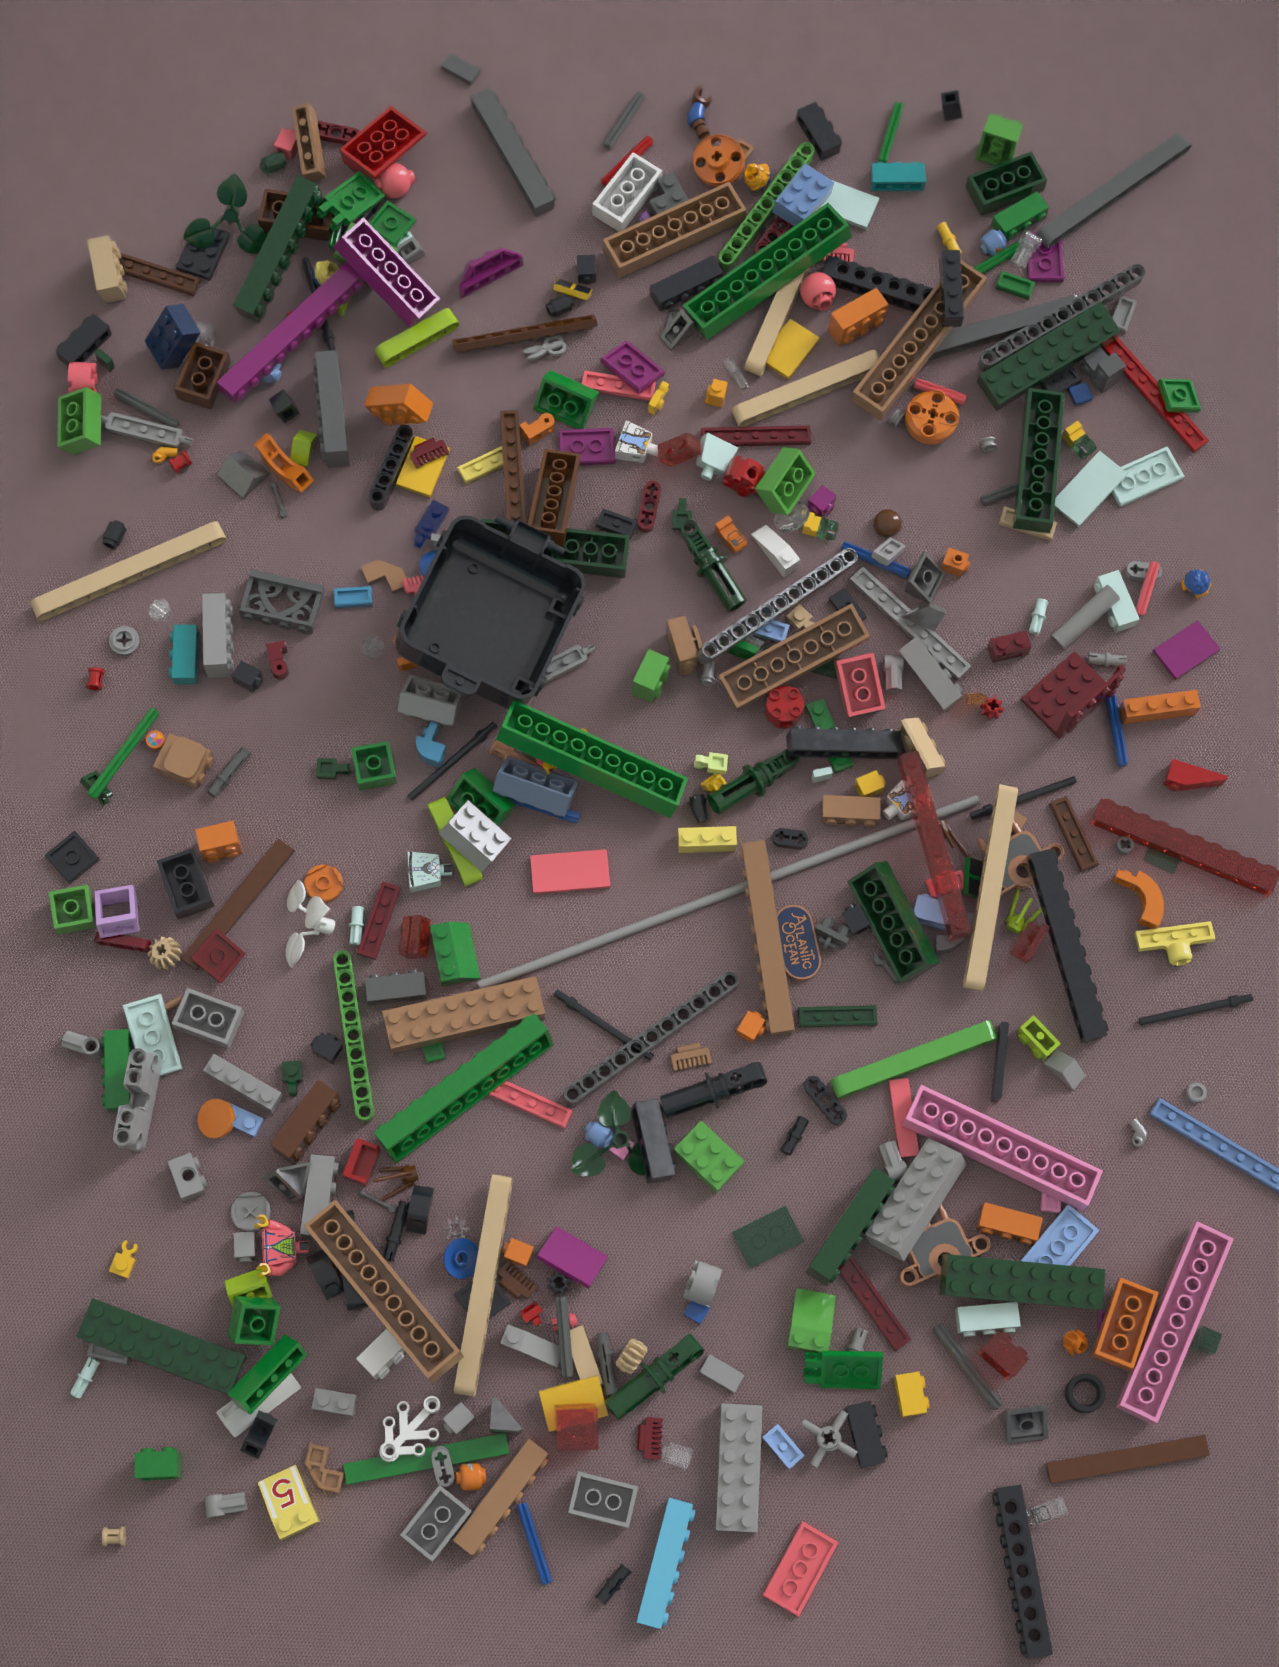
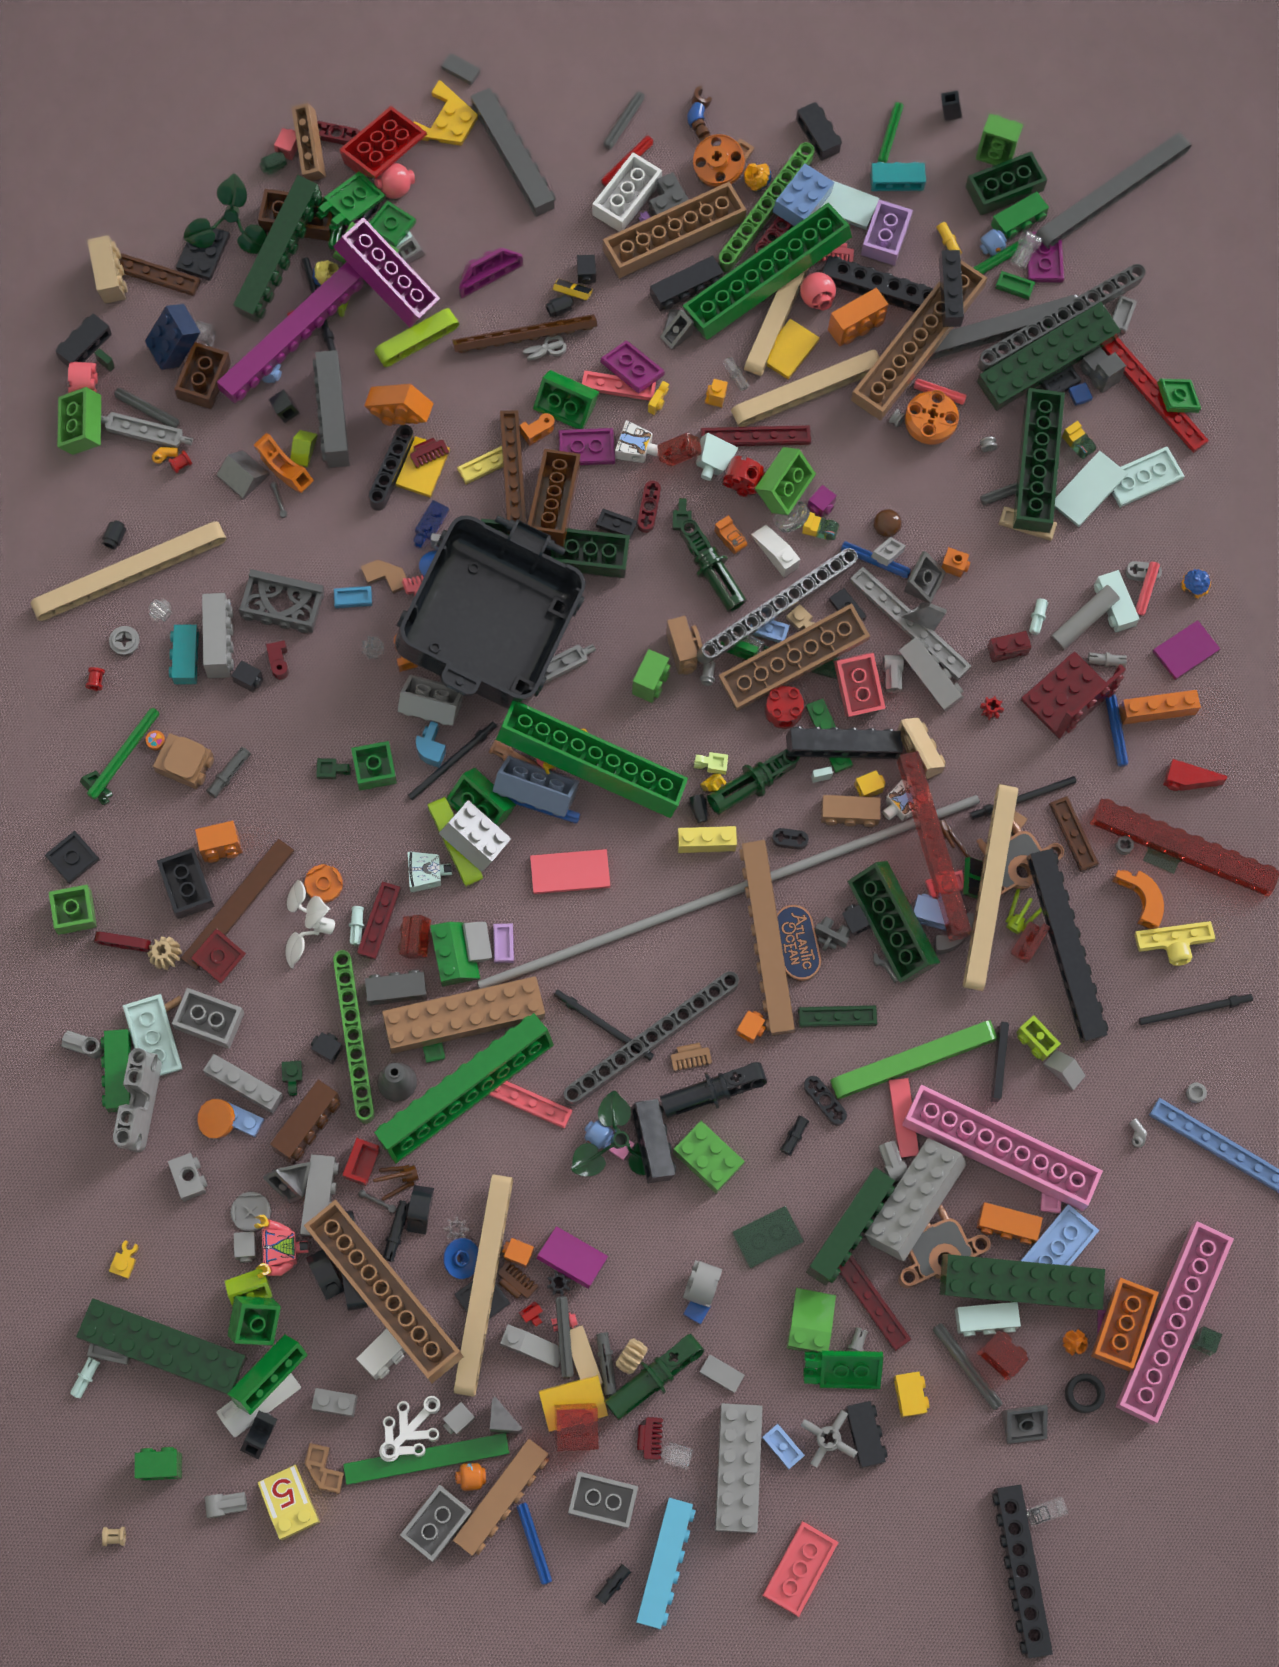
lavender window [94,885,139,938] -> none
light grey beam [431,1446,454,1487] -> none
clear orange tile [964,693,987,704] -> none
reddish brown tile [1046,1435,1210,1484] -> none
none -> dark grey cone [377,1062,417,1102]
none -> yellow wing [414,80,478,146]
none -> light grey slope [463,922,492,962]
none -> lavender tile [493,923,514,963]
none -> lavender brick [861,200,913,266]

